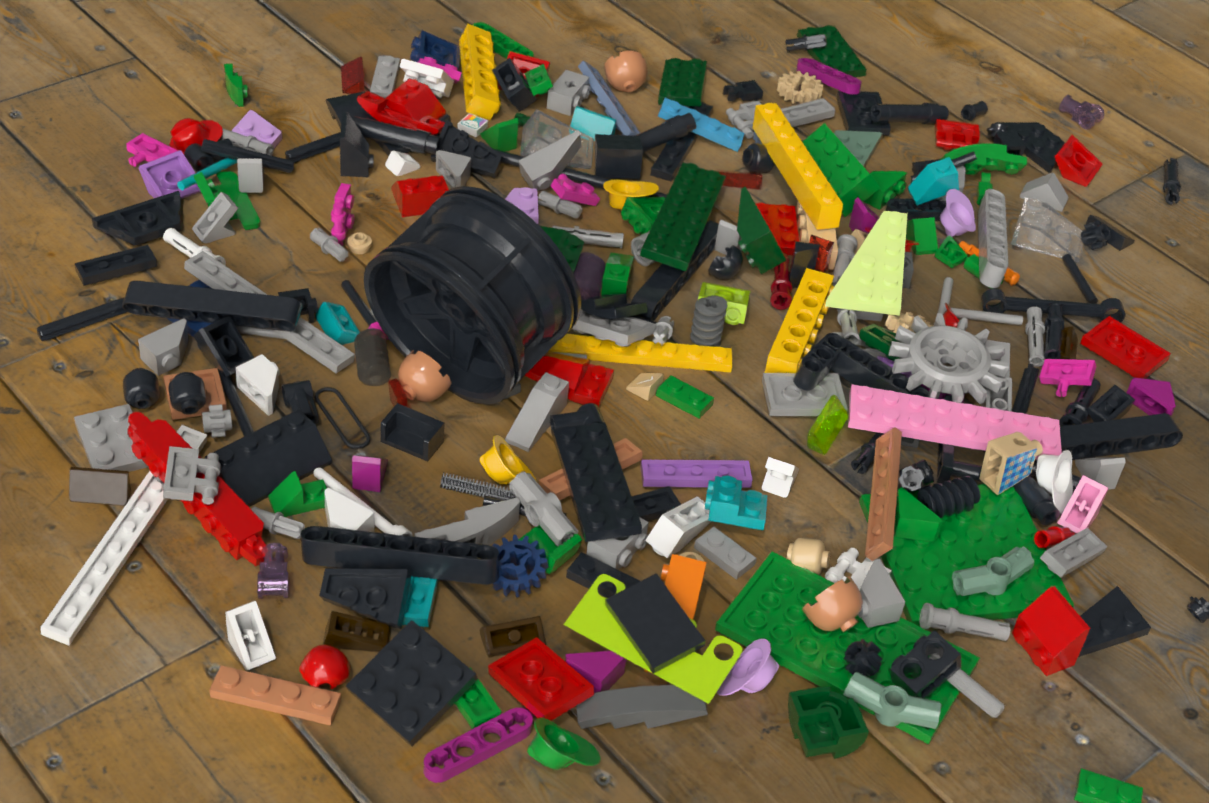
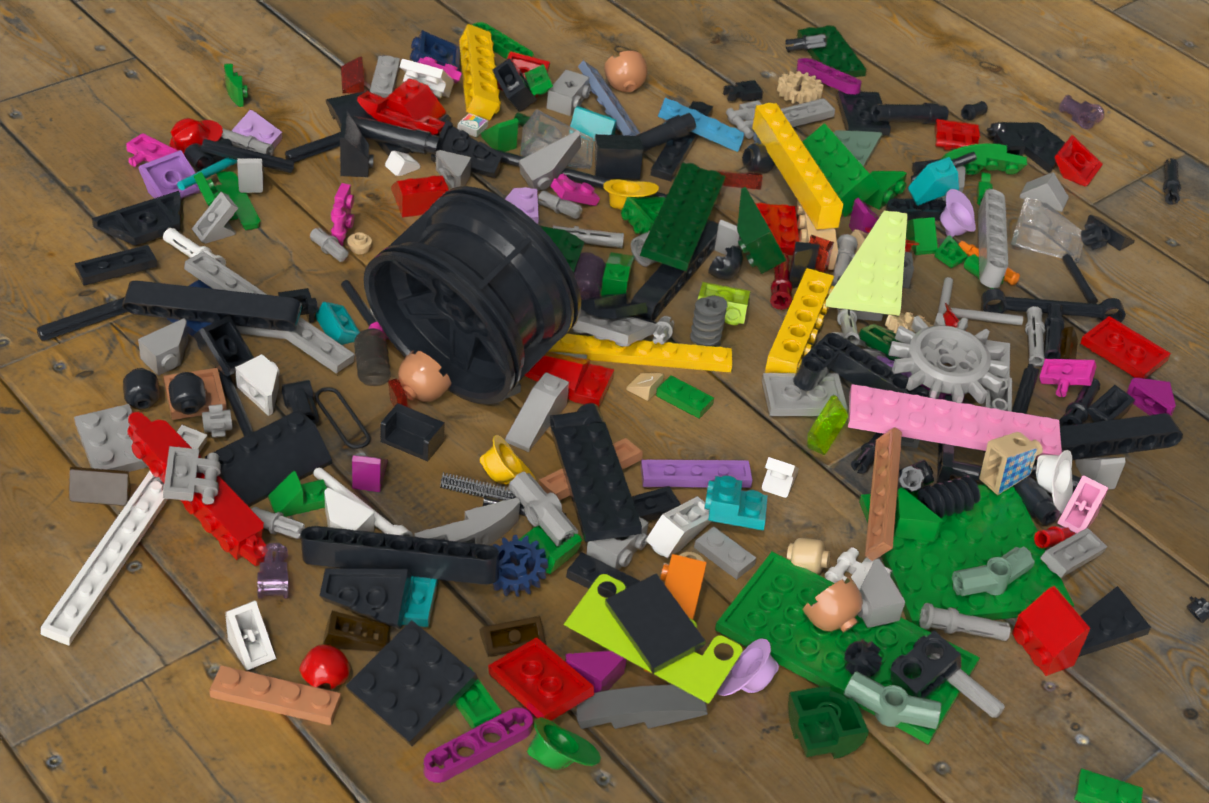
dark green plate [658,58,707,106] -> none

